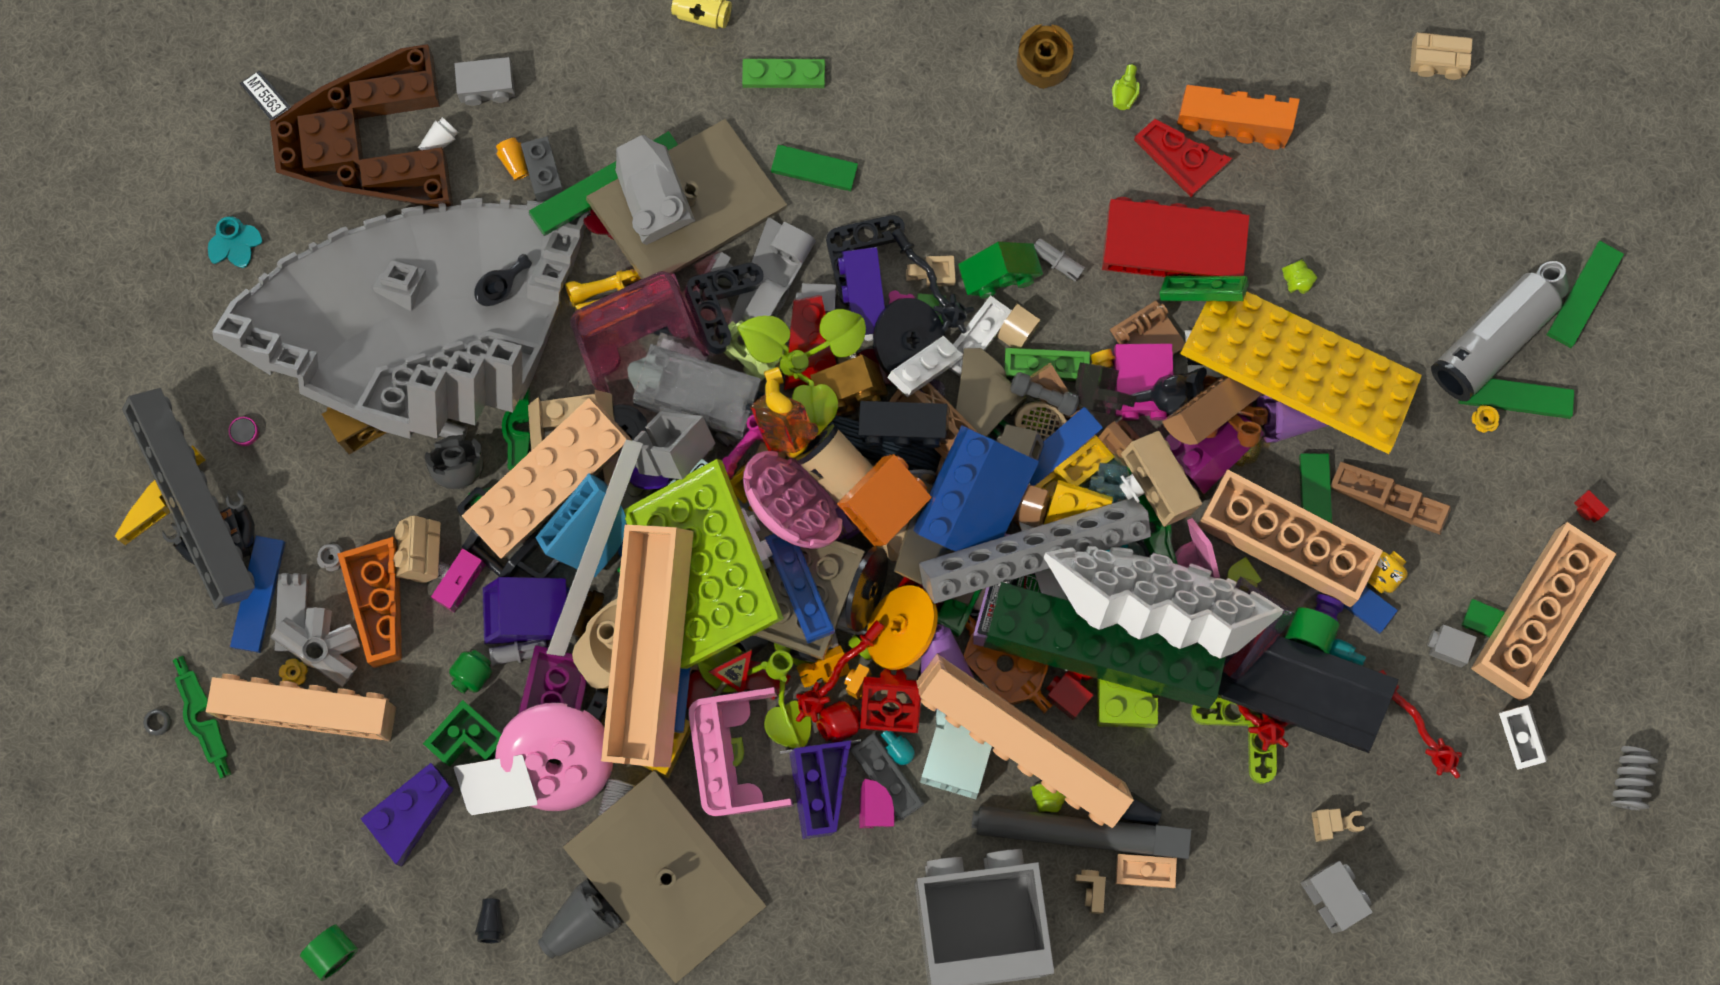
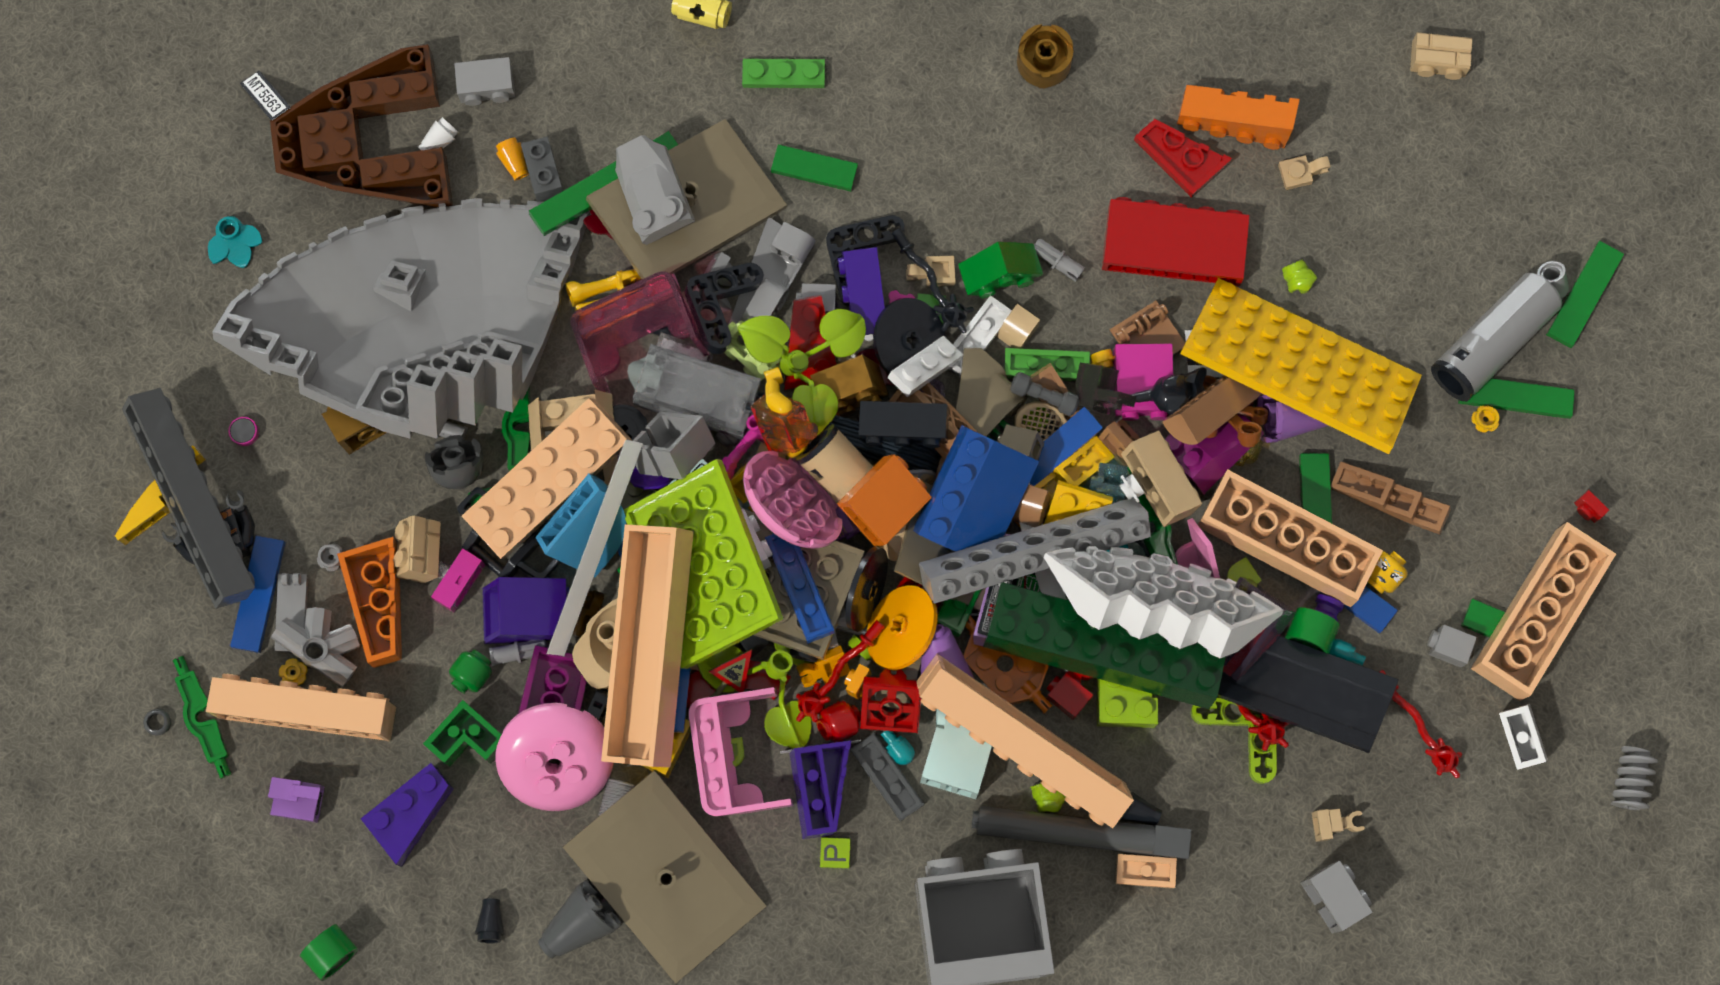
white sticker [454,755,538,815] -> none
black piece [474,254,532,306] -> none
dark pink brick [859,779,894,828] -> none
tan bracket [1074,870,1106,914] -> none
lime piece [1112,65,1140,110] -> none
green tile [1159,276,1249,301] -> none
none -> medium lavender piece [268,777,325,823]
none -> lime tile [820,838,850,869]
none -> tan plate [1278,155,1331,190]

